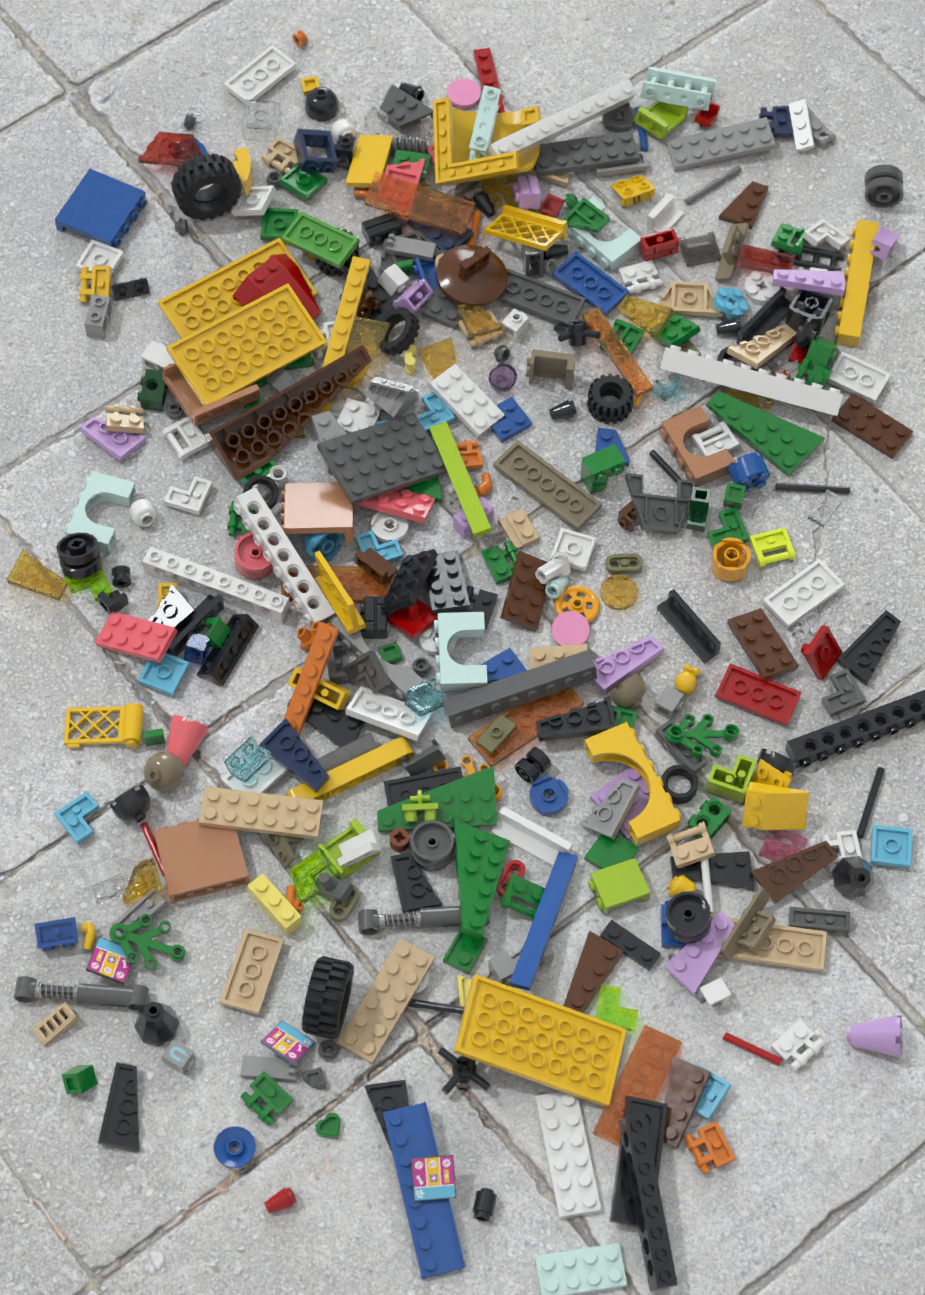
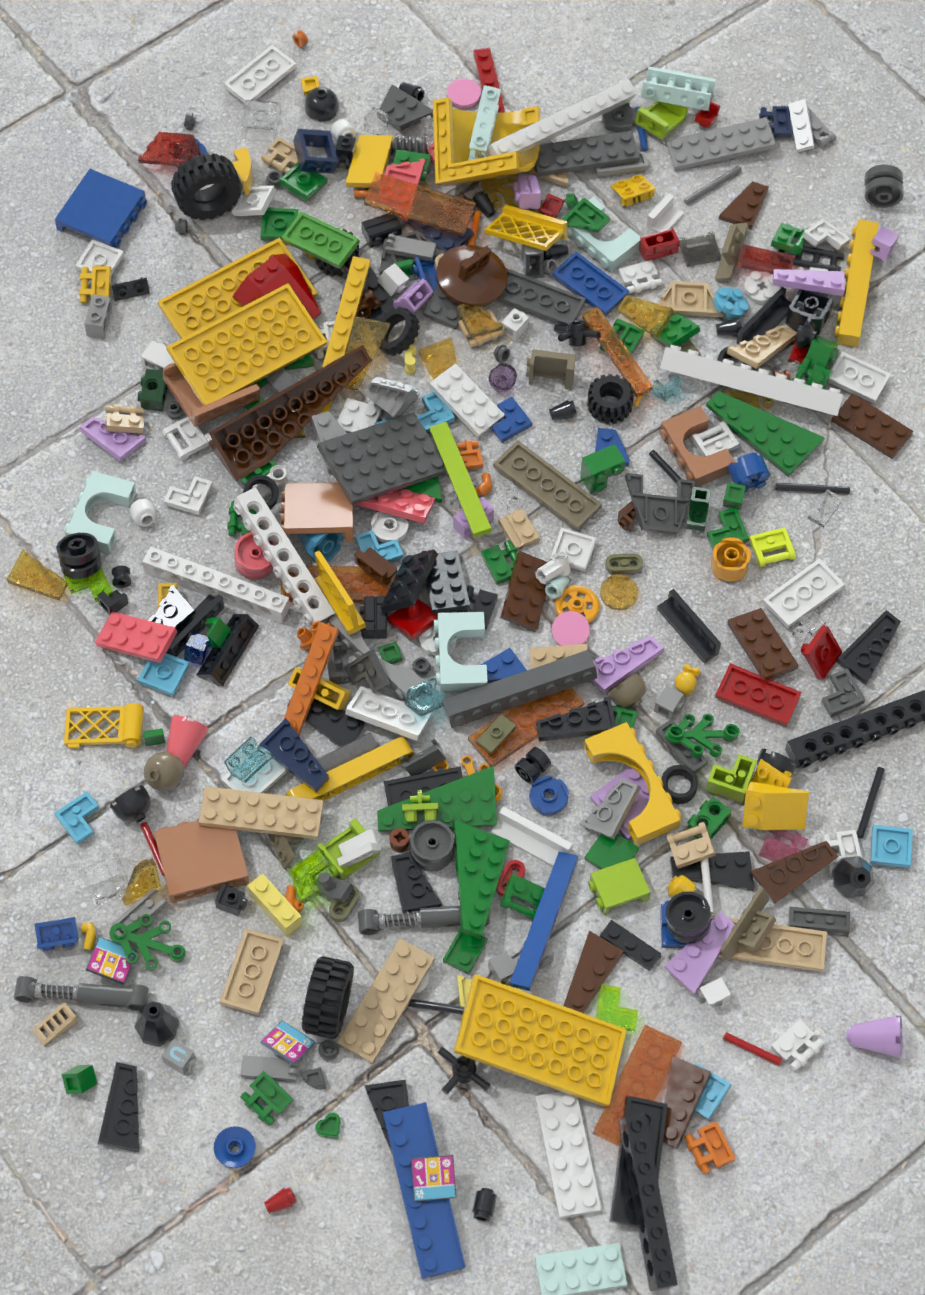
none -> black brick [215,883,248,916]

